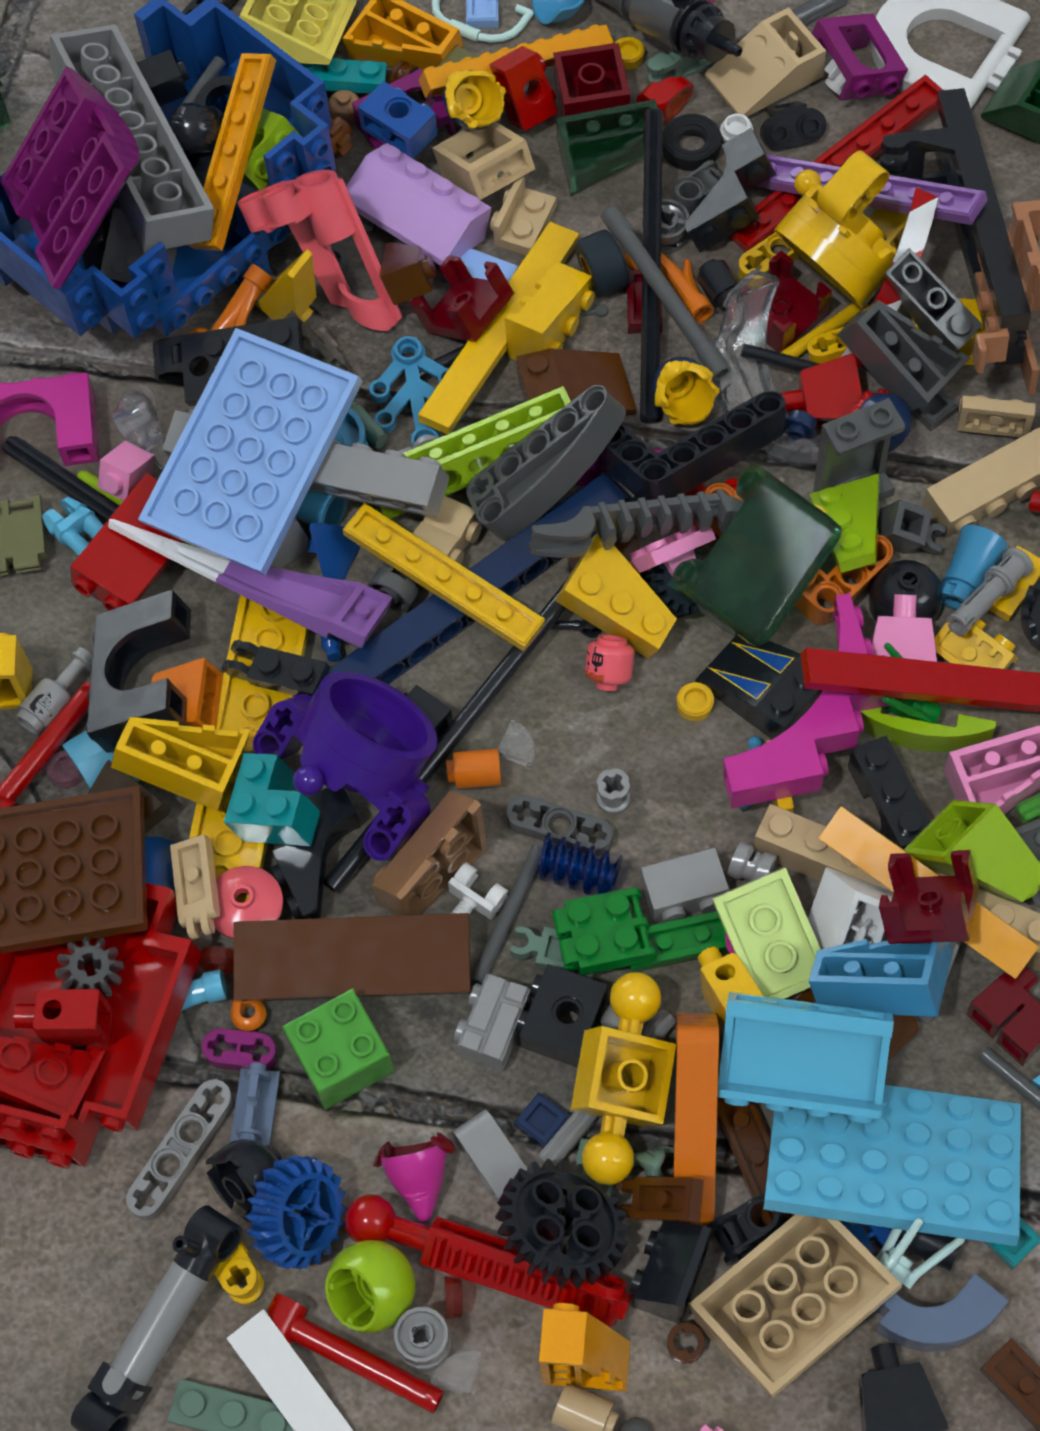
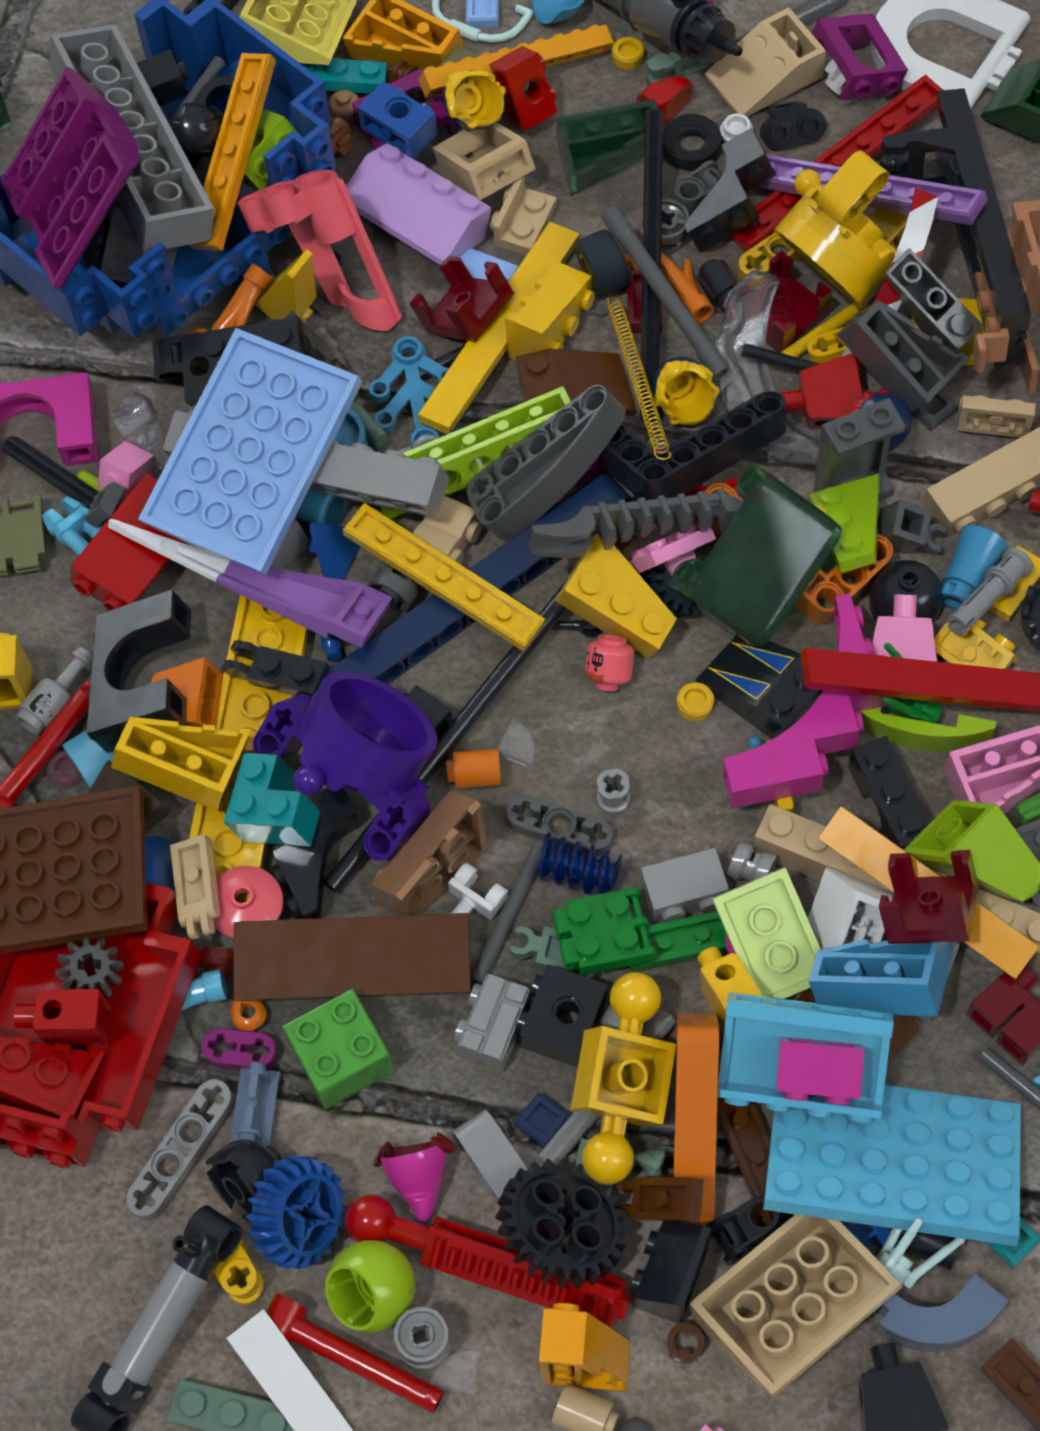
reddish brown slope [380,242,437,305] -> none
clear red tile [443,1276,463,1319] -> none
dark red brick [553,43,630,130] -> none
dark blue plate [786,410,817,442] -> none
none -> dark grey tile [85,481,125,527]
none -> yellow piece [607,297,671,460]
none -> dark pink brick [775,1036,865,1105]

